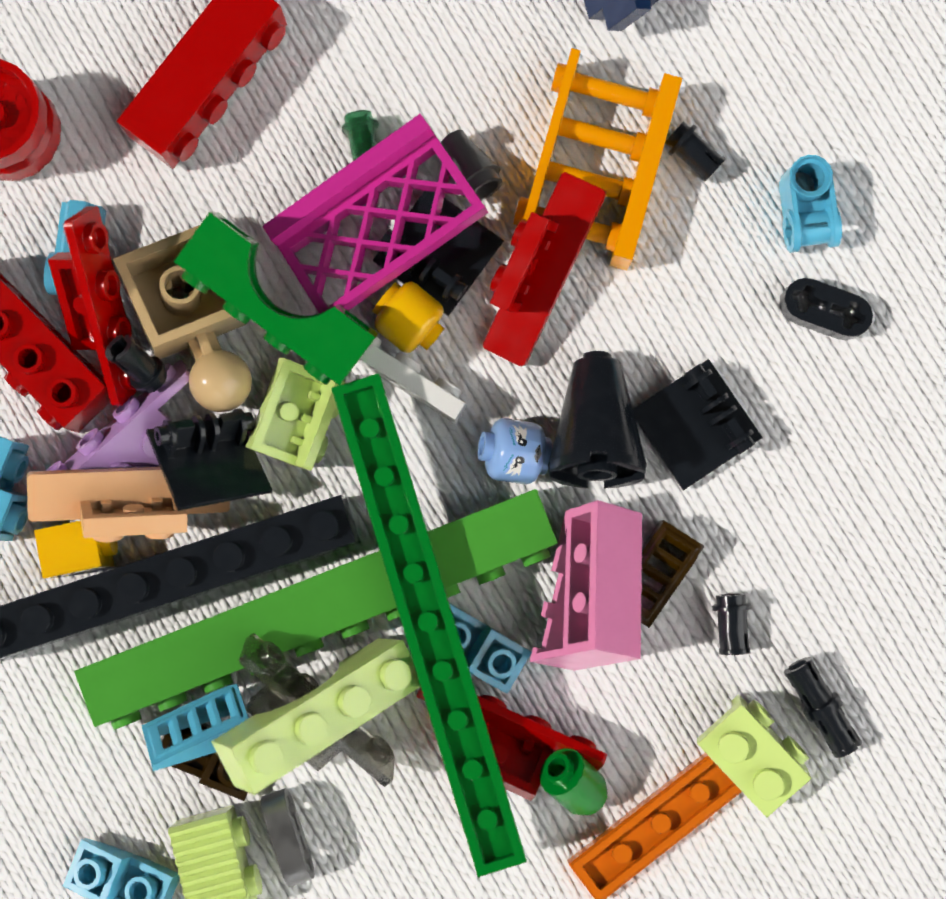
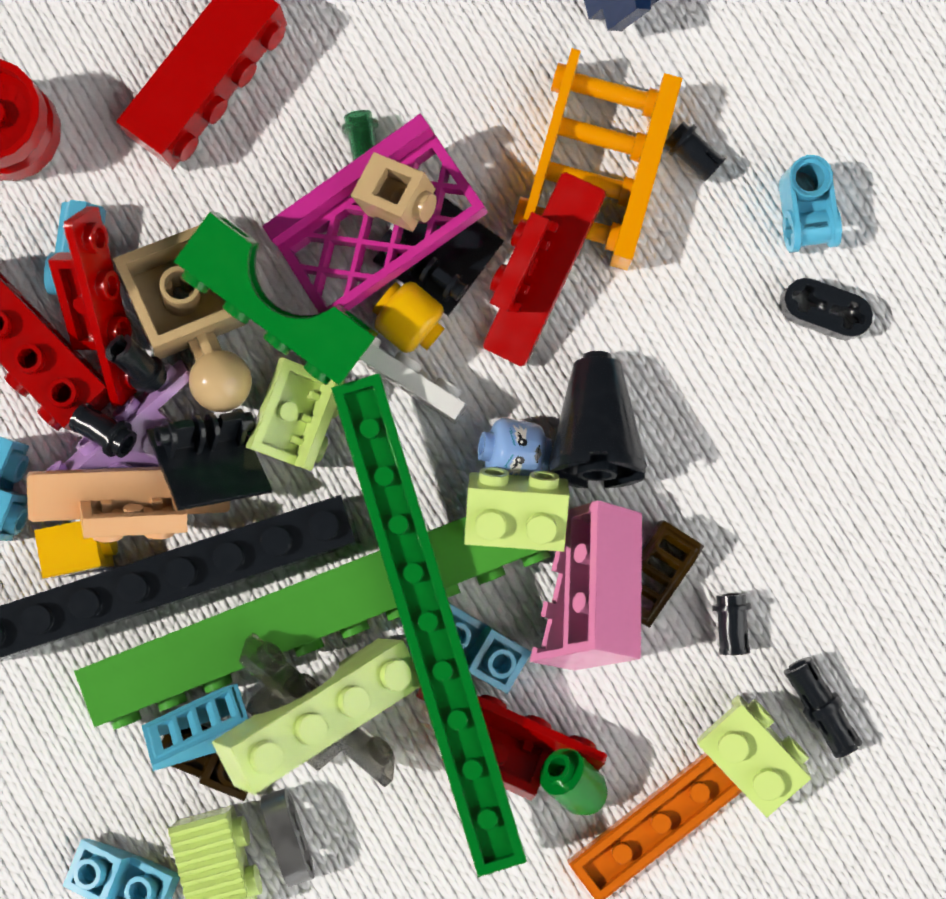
dark grey cone [441,130,502,201] -> none
black hinge [633,359,763,491] -> none
none -> black pin [69,403,137,458]
none -> tan brick [351,152,437,232]
none -> yellowish green bracket [464,467,569,552]

